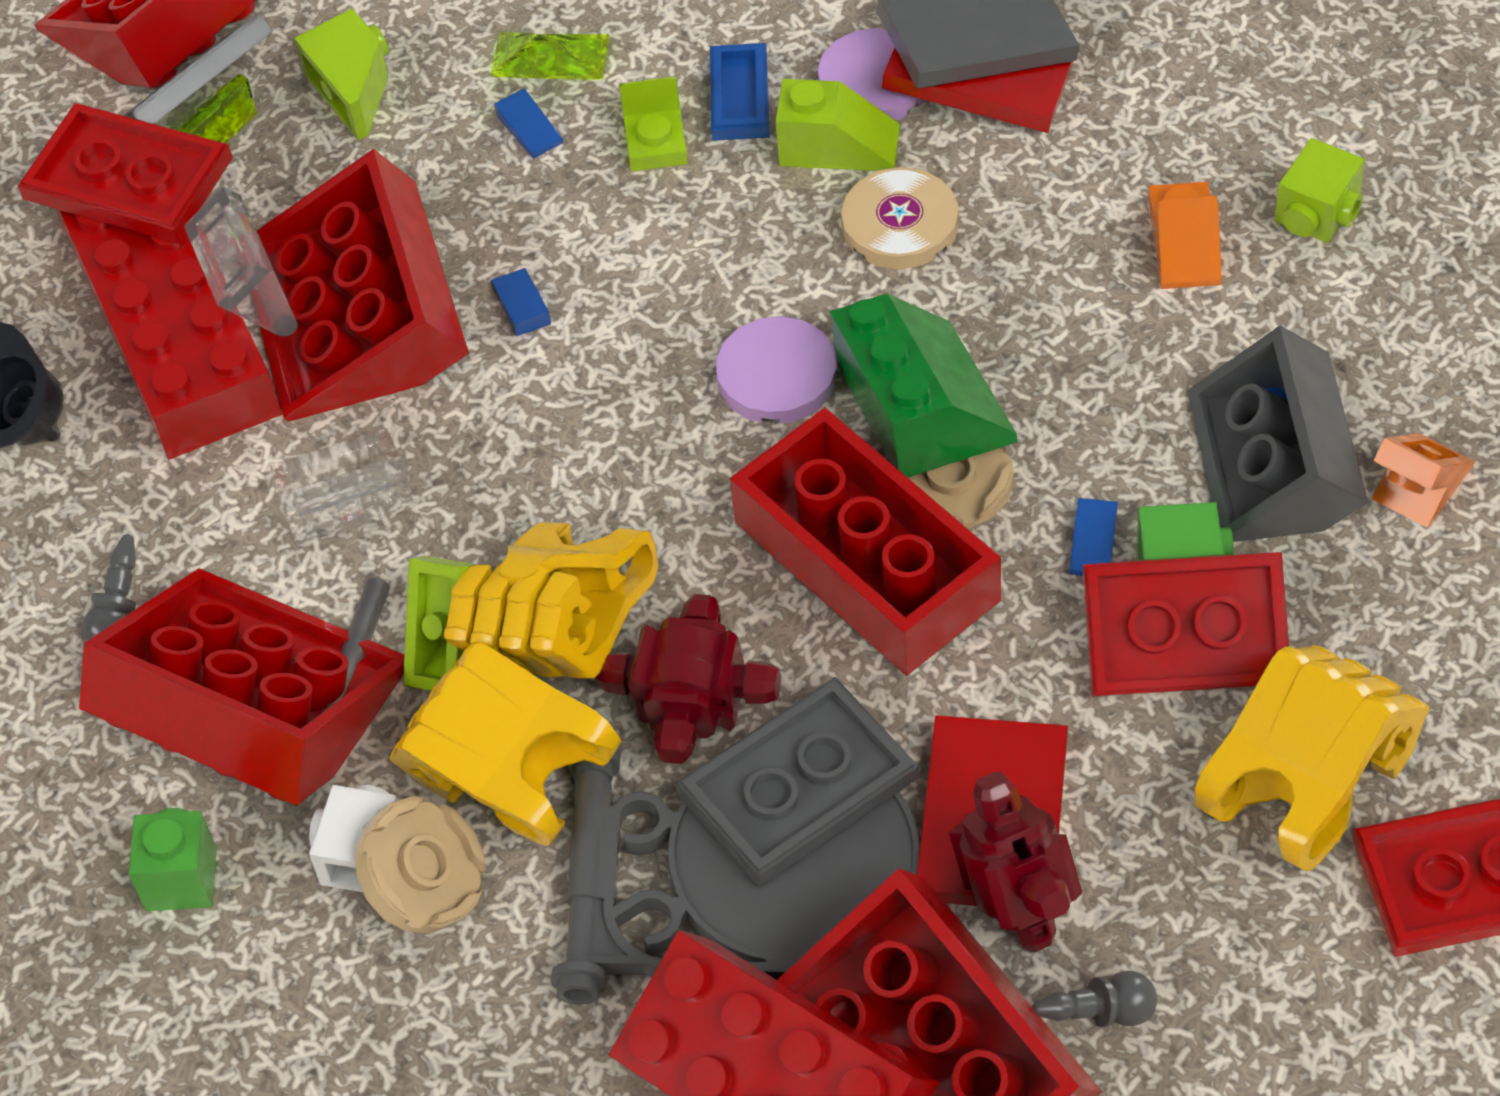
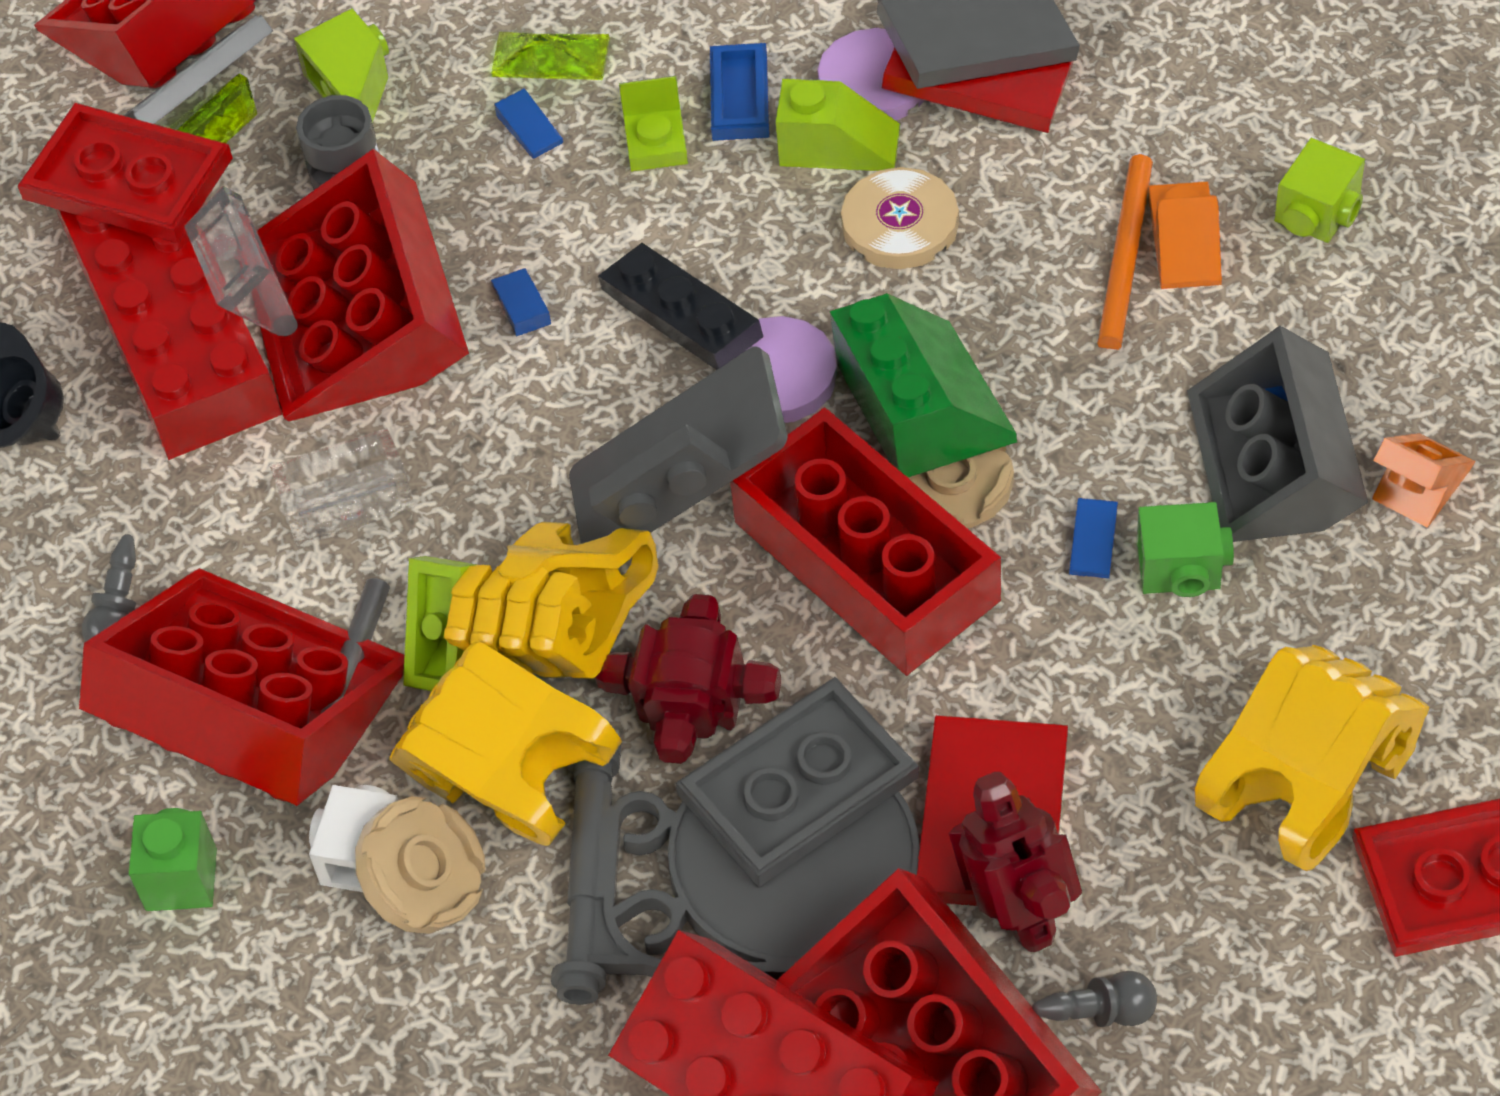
red tile [1082,552,1289,697] -> none
none -> dark grey wheel [296,95,380,190]
none -> dark grey bracket [569,346,788,544]
none -> black plate [598,242,764,370]
none -> orange bar [1097,154,1153,350]

